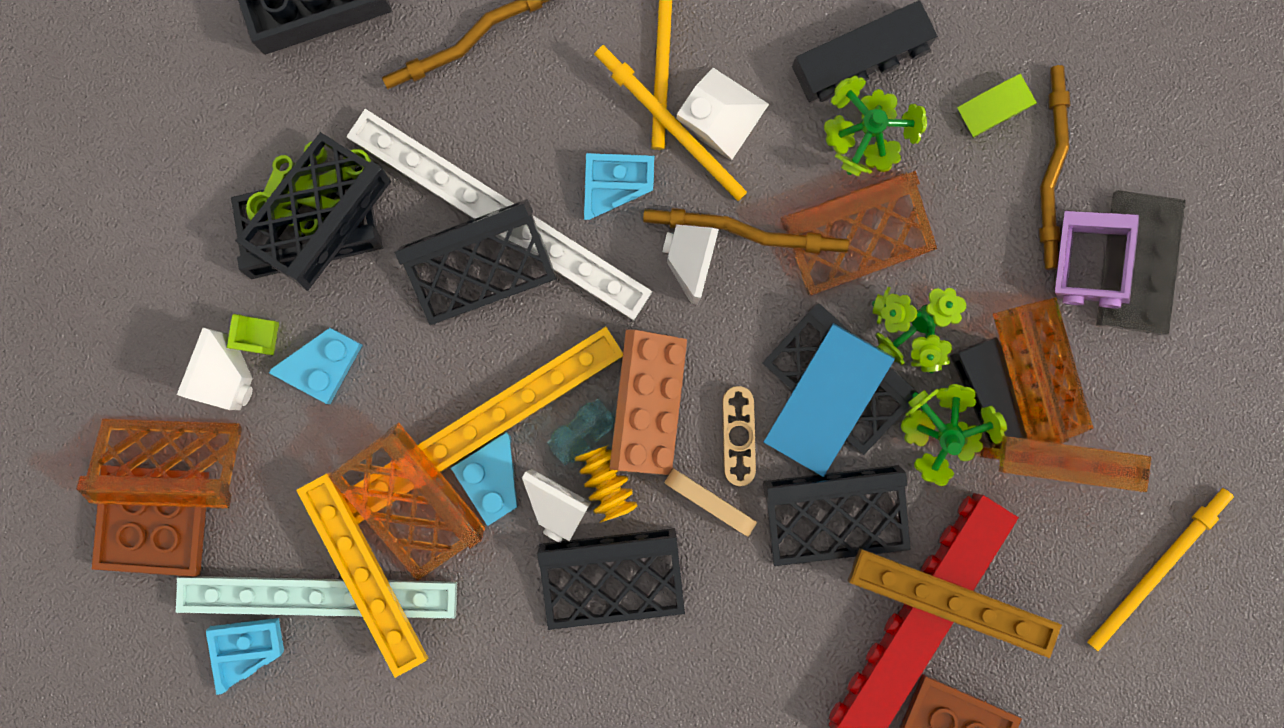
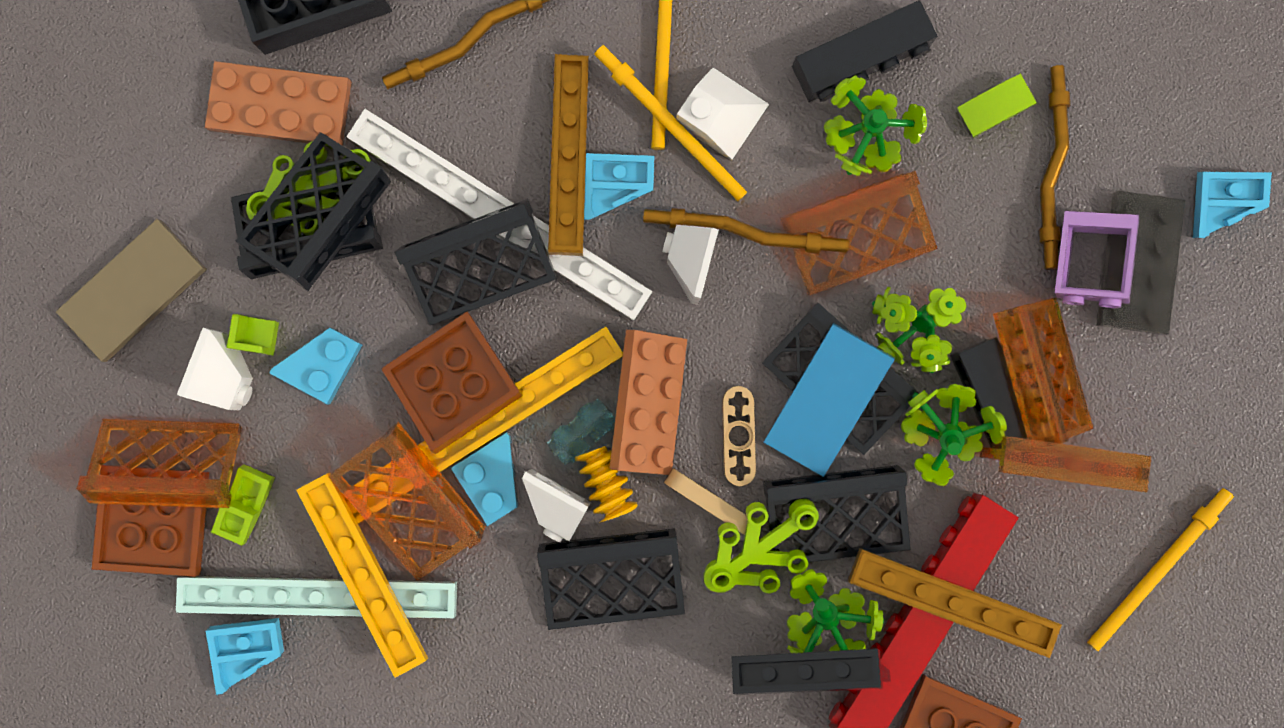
none -> dark tan tile [56,219,207,362]
none -> nougat plate [205,61,352,146]
none -> lime slope [211,464,275,546]
none -> dark orange plate [381,311,523,454]
none -> pearl gold tile [548,54,589,256]
none -> lime plant [703,499,819,593]
none -> black fence [731,649,891,695]
none -> lime plant [787,569,884,653]
none -> medium azure wing [1193,172,1272,238]

